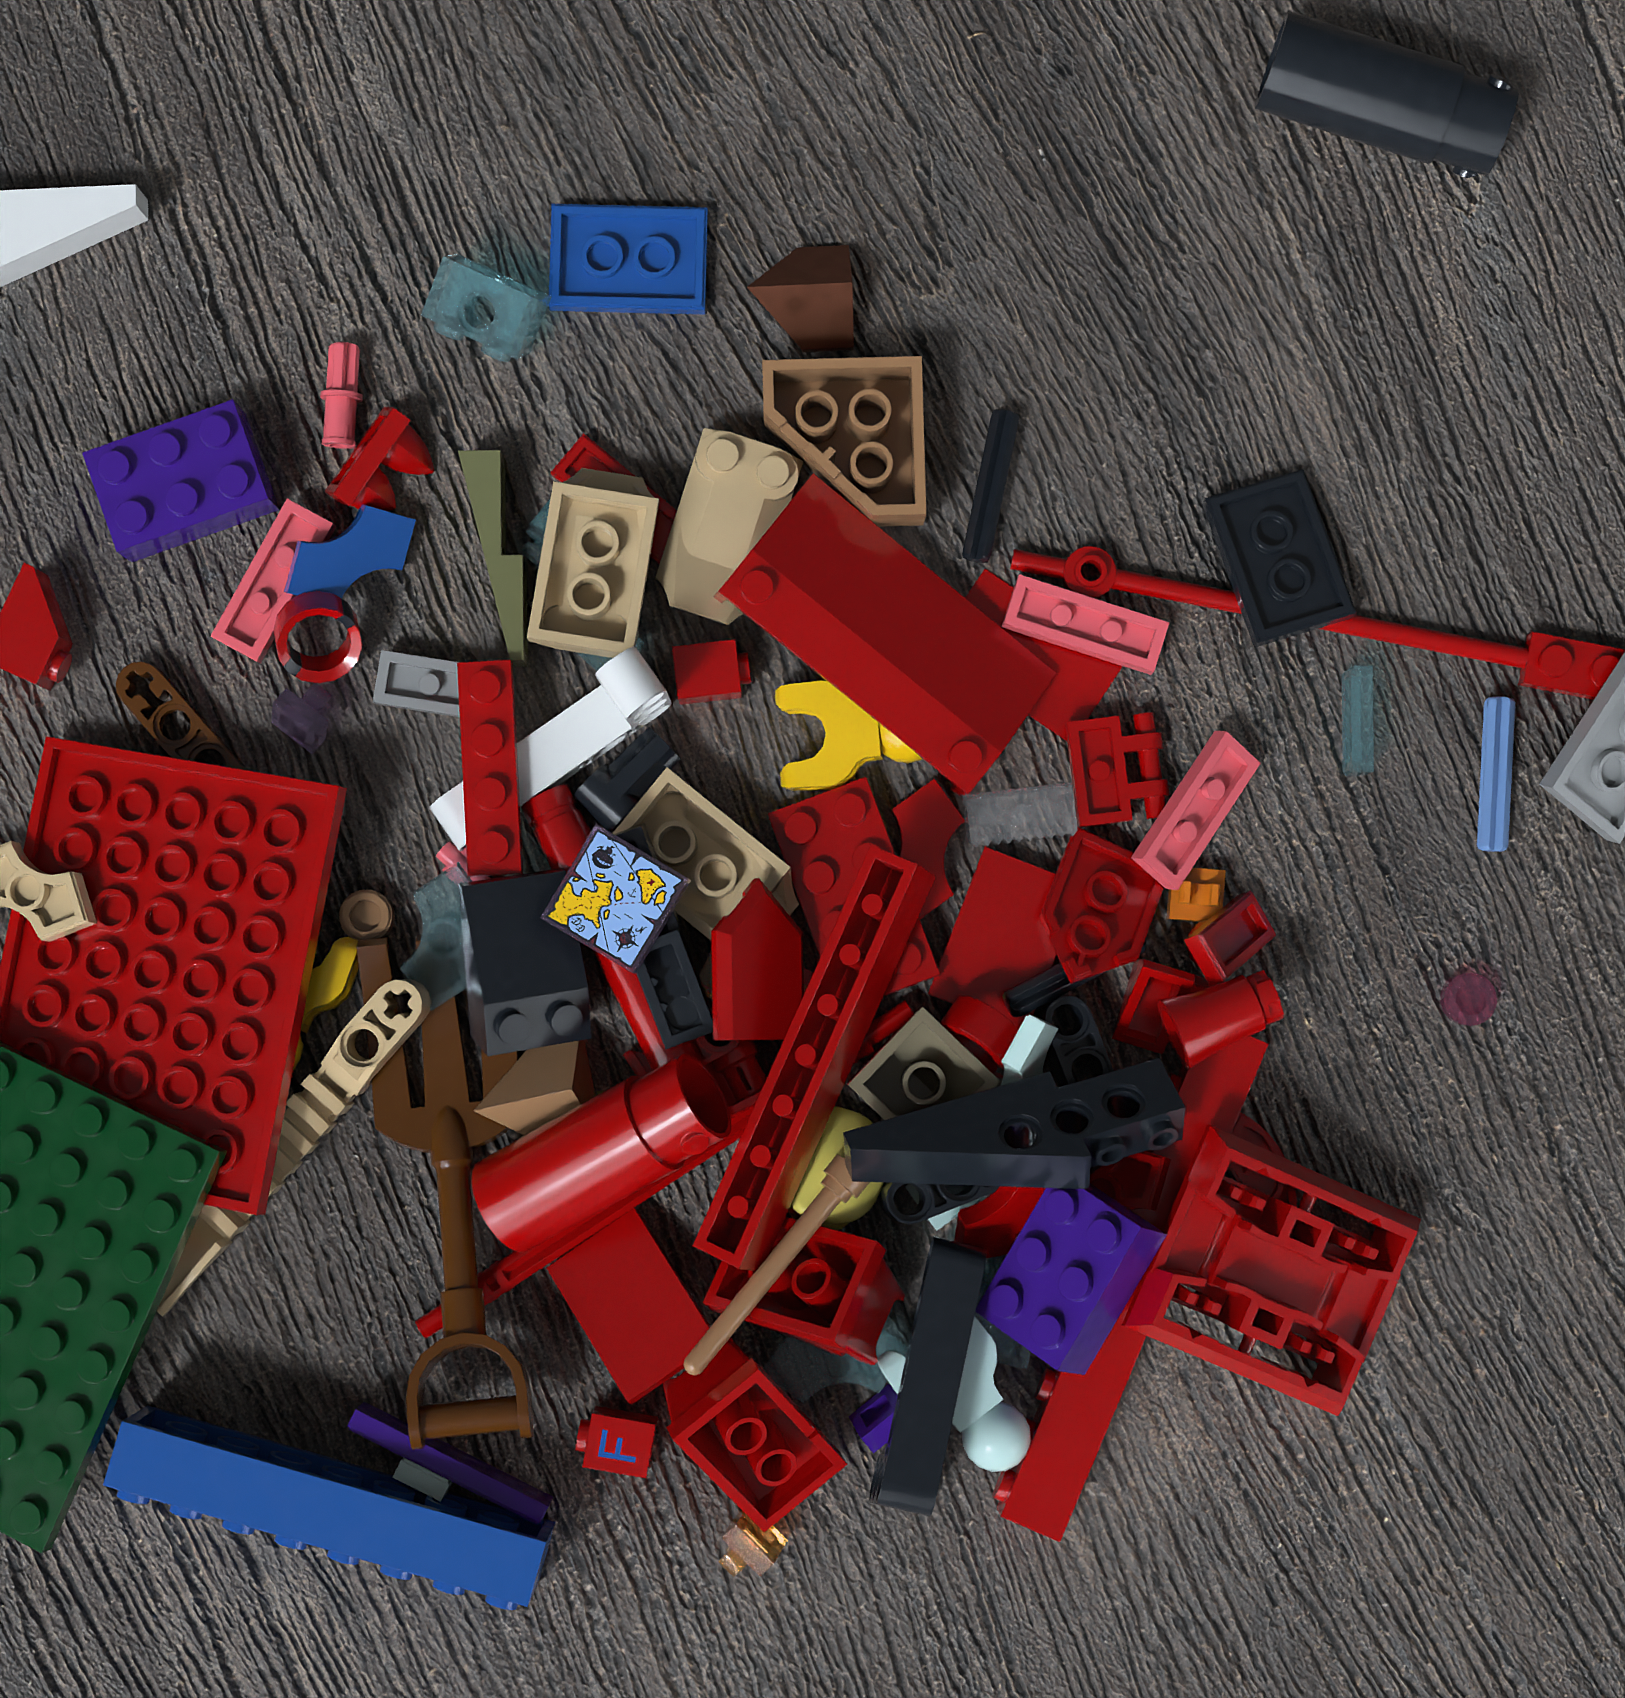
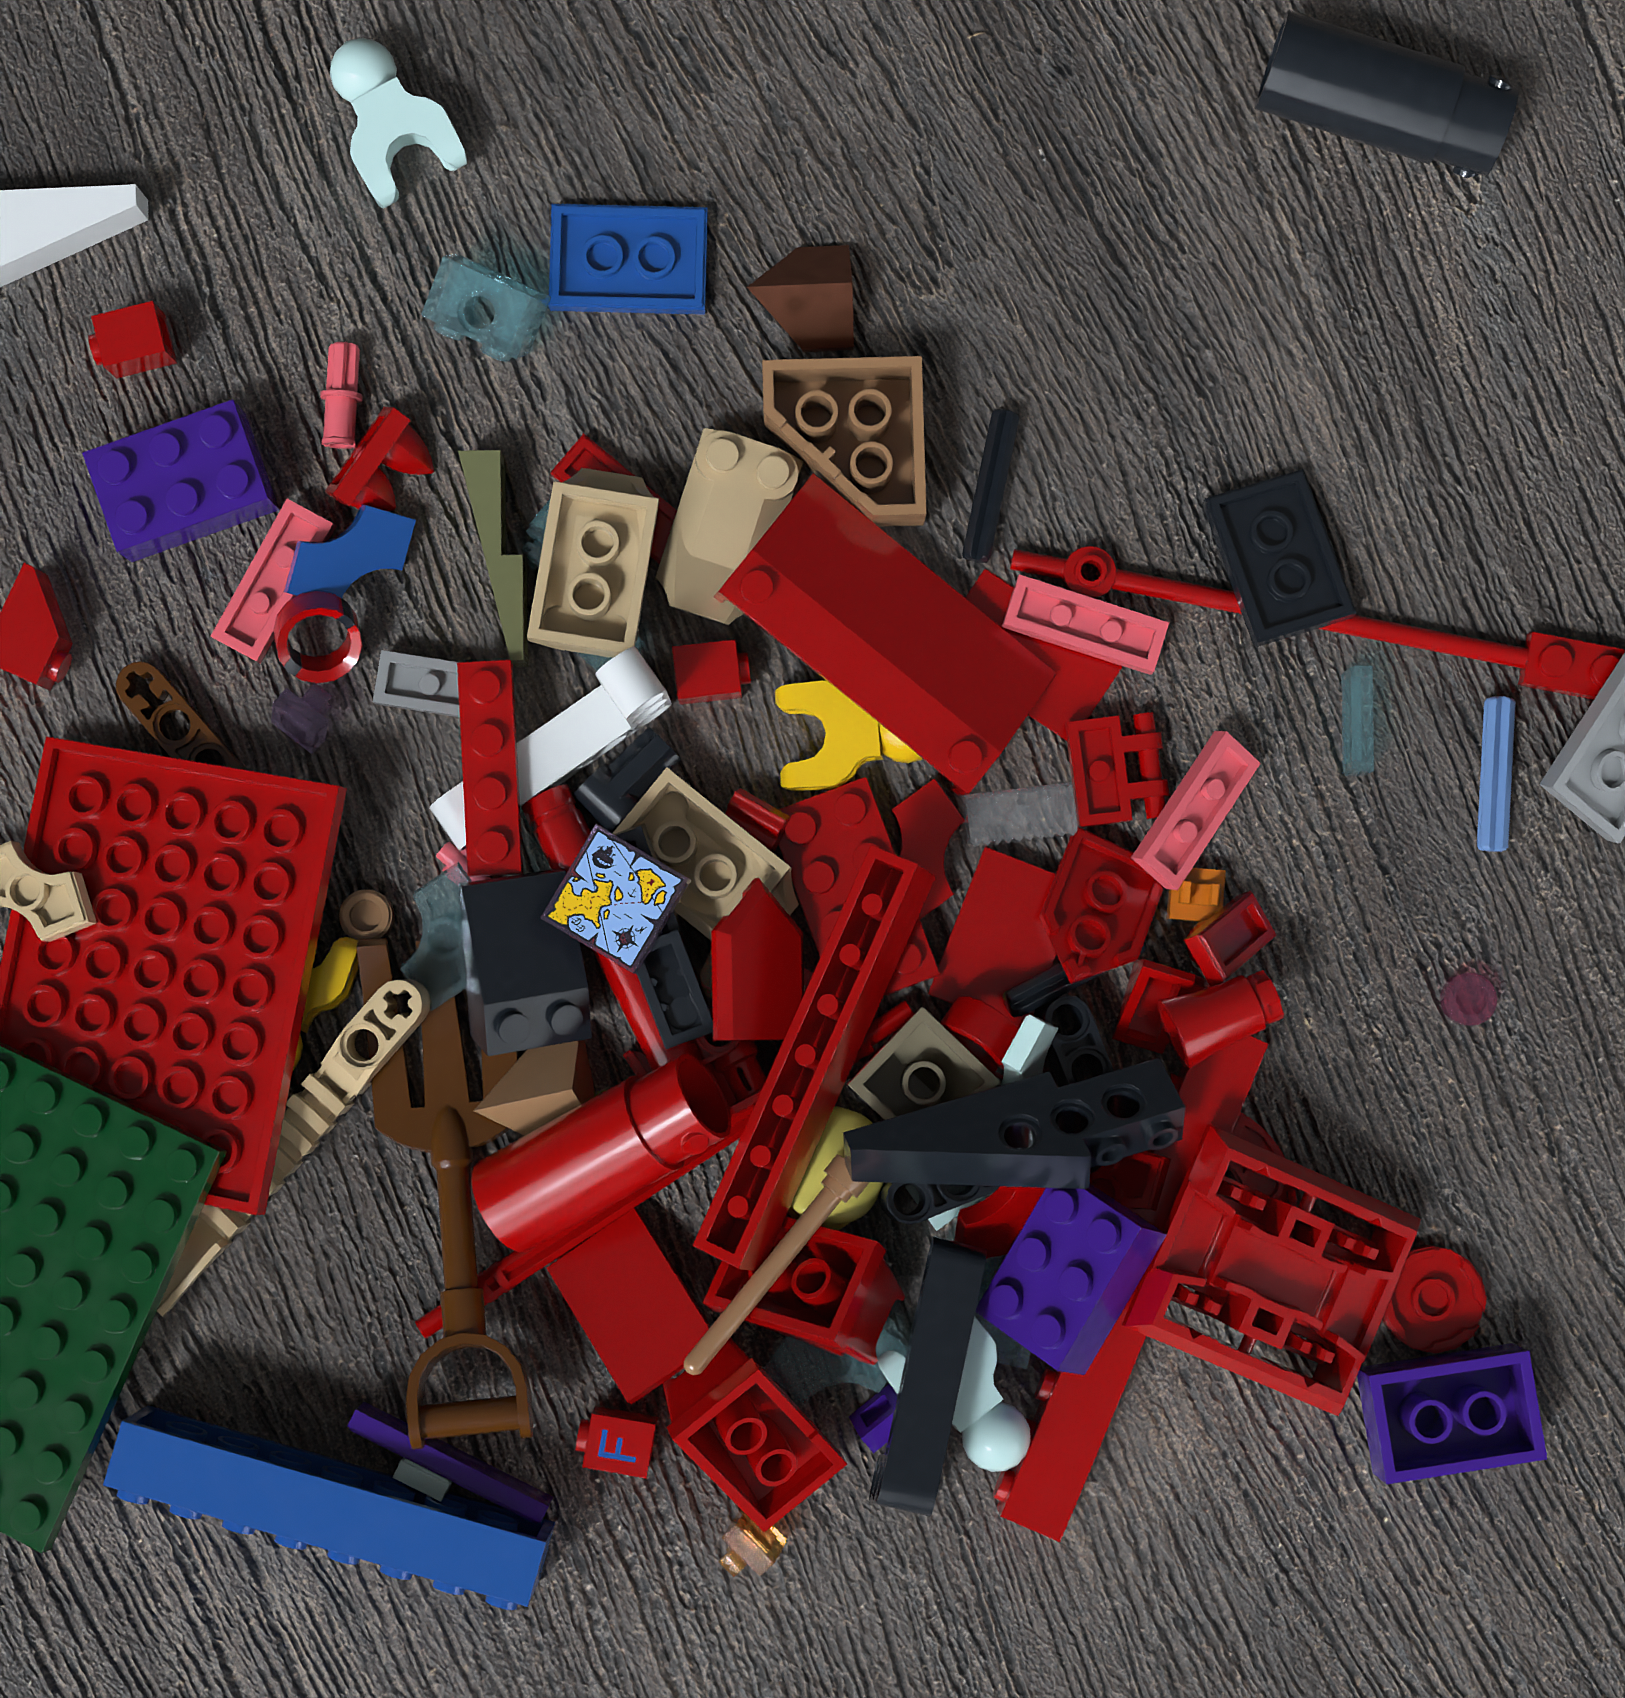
none -> red brick [88,301,177,379]
none -> light aqua piece [330,38,467,209]
none -> red piece [725,788,791,853]
none -> dark purple brick [1357,1343,1547,1484]
none -> red tile [1382,1245,1487,1353]

